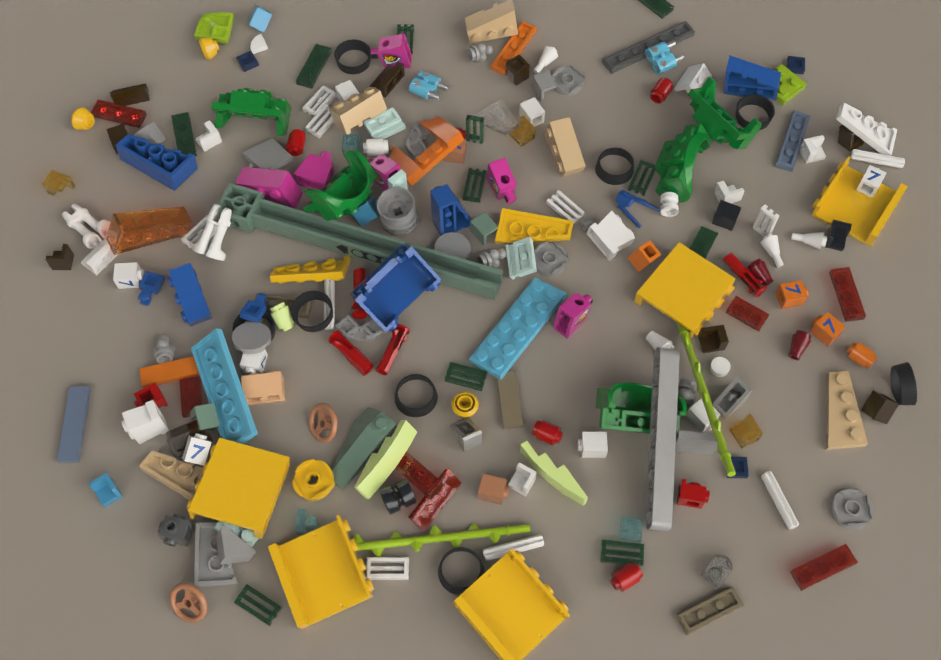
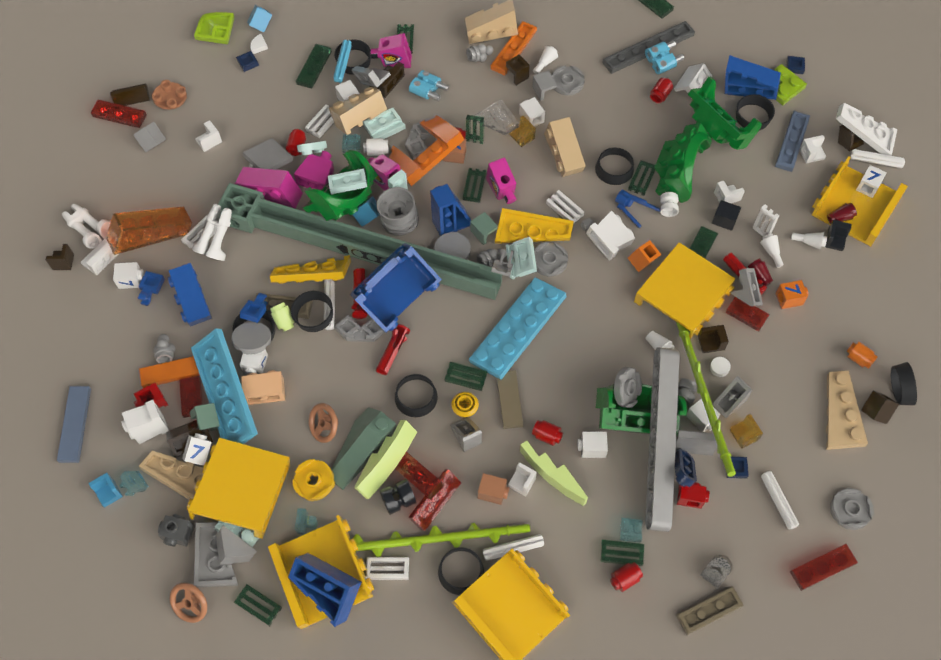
clear yellow panel [42,170,75,196] -> none
yellow cone [71,107,95,130] -> none
dark brown panel [106,124,128,154] -> none
blue wedge [116,134,198,191] -> none
clear green tile [171,112,197,157] -> none
yellow cone [199,38,219,60] -> none
green piece [211,88,291,136] -> none
white tile [302,85,337,117] -> none
red piece [328,330,373,376] -> none
dark pink torso [553,293,593,339] -> none
dark red cone [788,330,811,360] -> none
orange brick [810,312,845,347] -> none
clear red plate [829,267,866,322] -> none
none -> clear light blue tile [120,471,149,496]
none -> nougat dish [152,80,187,110]
none -> blue wedge [288,553,362,627]
none -> light aqua plate [297,141,327,155]
none -> light aqua plate [328,168,367,194]
none -> medium azure axle [333,40,352,83]
none -> light grey panel [352,66,391,88]
none -> light grey arm [491,248,514,277]
none -> light grey tile [614,367,642,408]
none -> dark blue plate [675,449,697,487]
none -> light grey slope [731,268,763,306]
none -> dark red cone [827,203,857,224]

